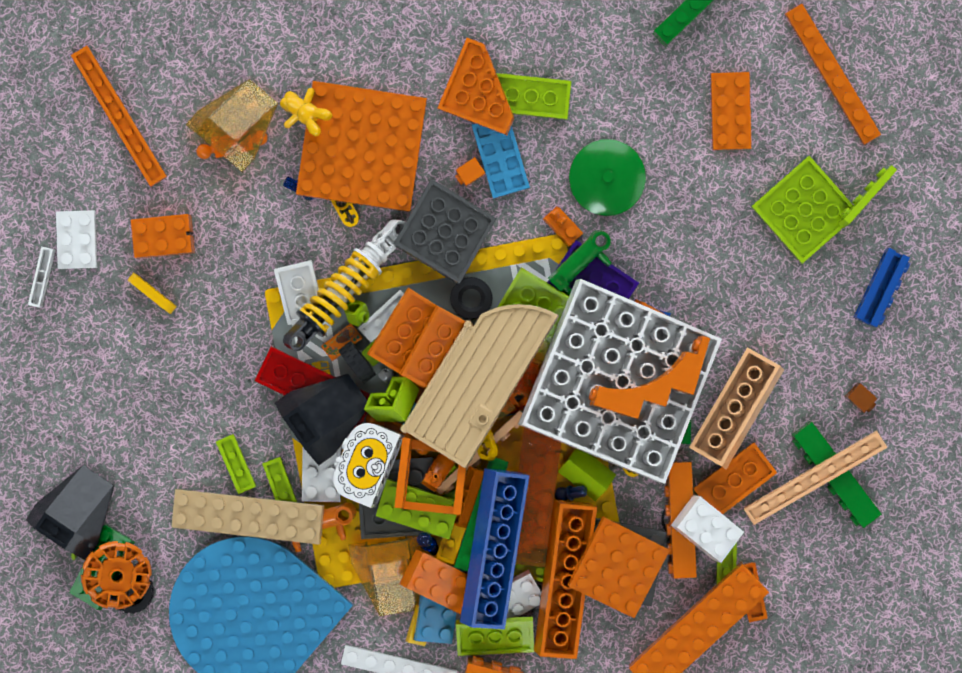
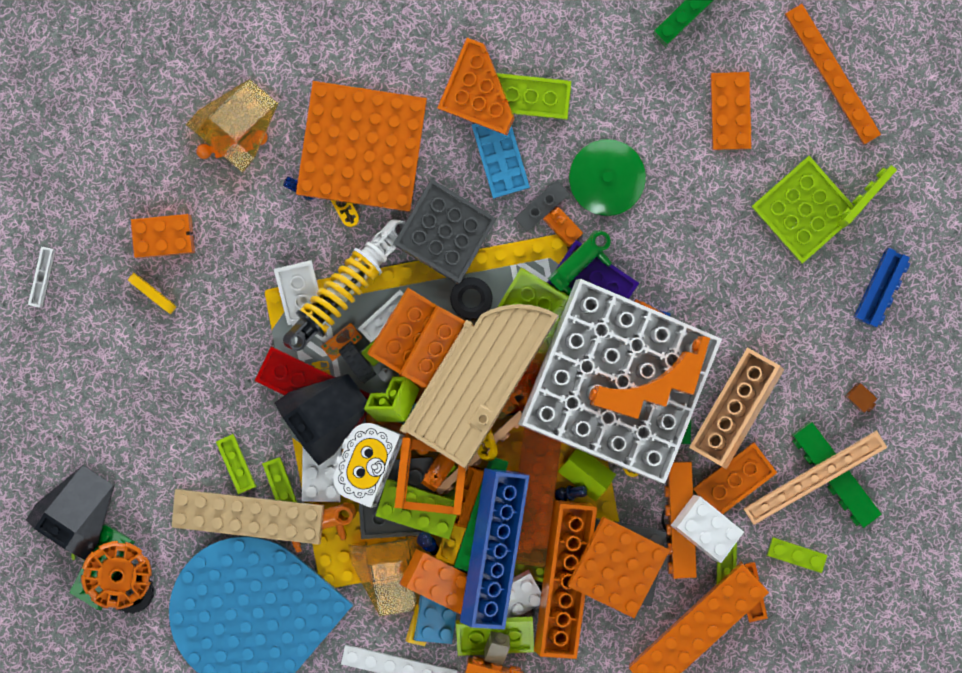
white plate [56,210,97,269] -> none
orange plate [71,45,167,187] -> none
yellow animal [280,88,332,136] -> none
lime plate [344,300,370,327] -> none
orange brick [455,157,486,187] -> none
none -> dark tan brick [484,631,510,665]
none -> dark grey plate [514,180,570,232]
none -> lime plate [766,537,828,573]

